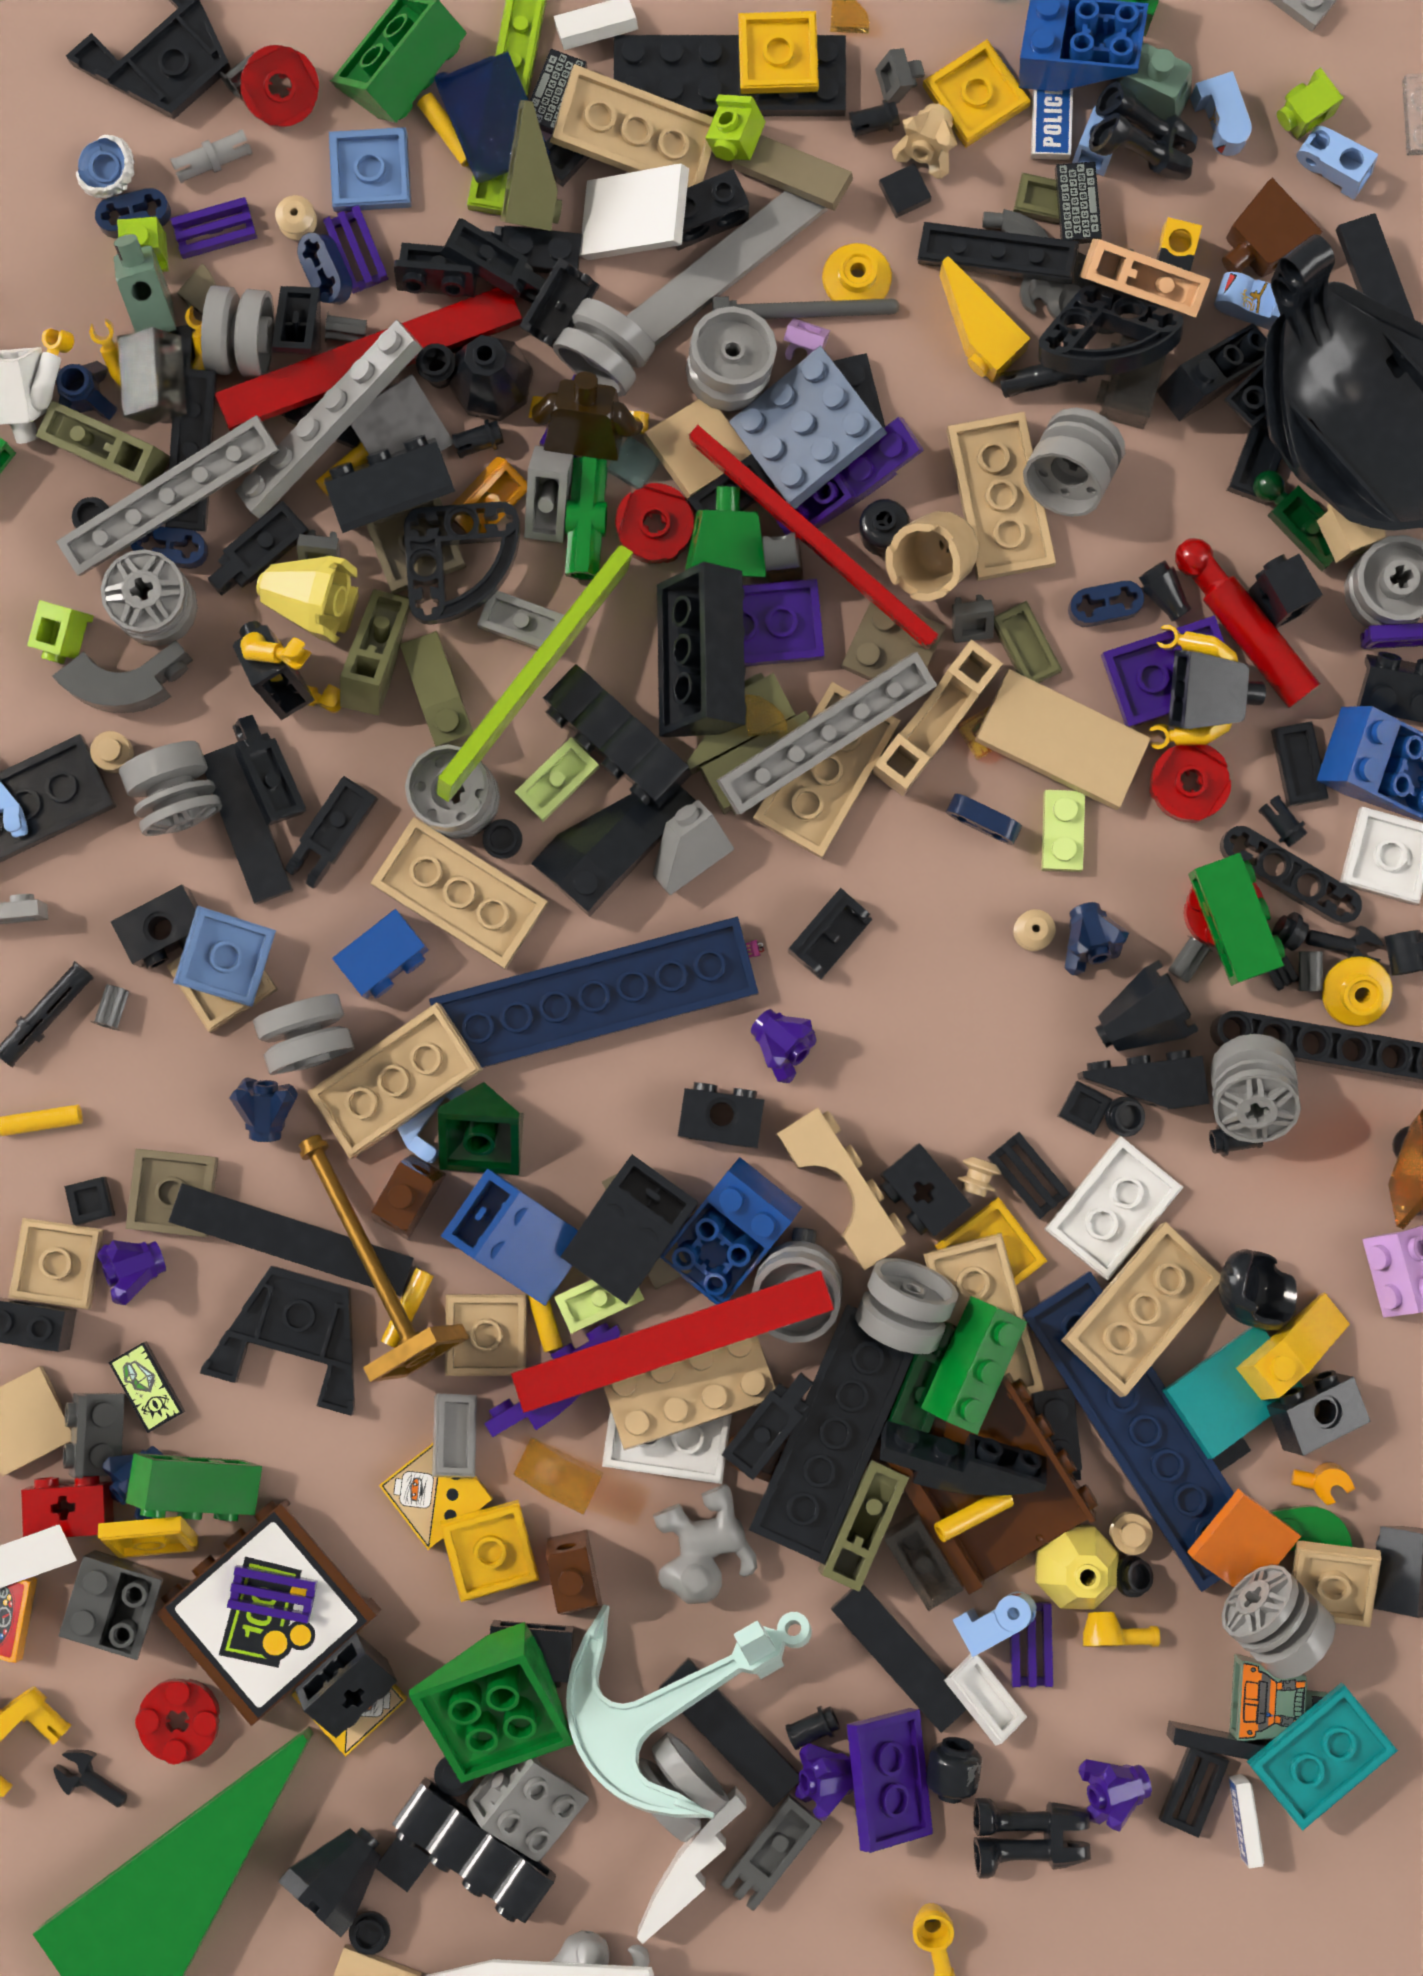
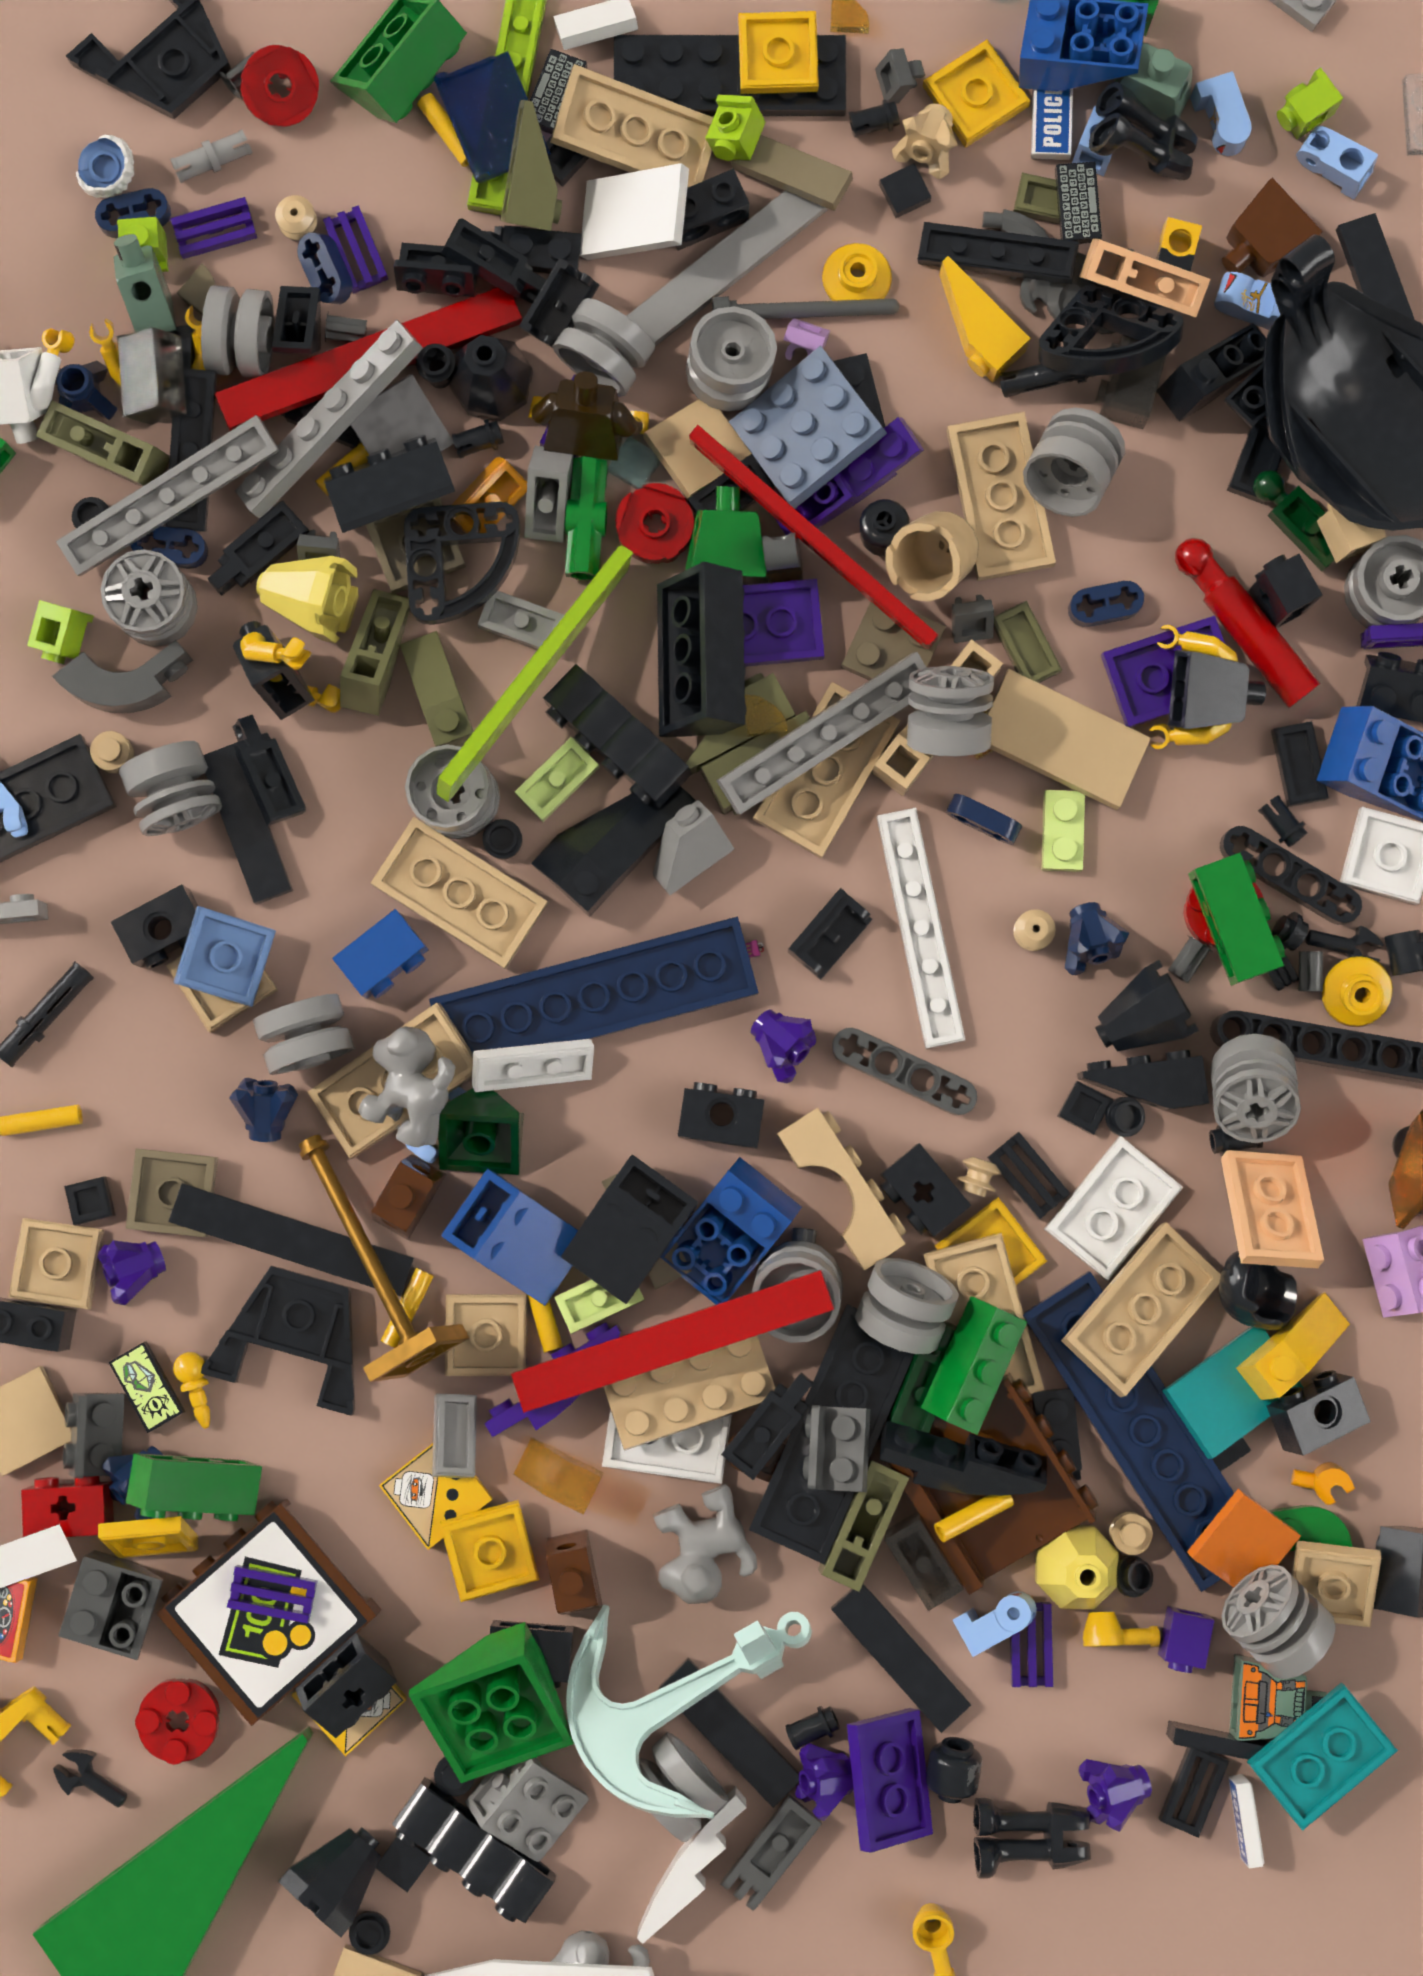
dark grey piece [90,984,129,1031] -> none
black hinge [285,776,378,888] -> none
medium blue tile [329,127,411,212] -> none
white tile [944,1654,1027,1746] -> none
black cone [1139,560,1192,622] -> none
red plate [1149,744,1231,823] -> none
none -> yellow bar [173,1352,210,1429]
none -> light grey animal [358,1026,455,1147]
none -> white tile [472,1039,594,1092]
none -> dark grey bracket [803,1405,871,1493]
none -> dark grey beam [832,1028,978,1115]
none -> white tile [876,808,965,1049]
none -> light grey wheel [907,666,994,756]
none -> dark purple brick [1158,1606,1214,1673]
none -> light nougat plate [1221,1150,1324,1268]

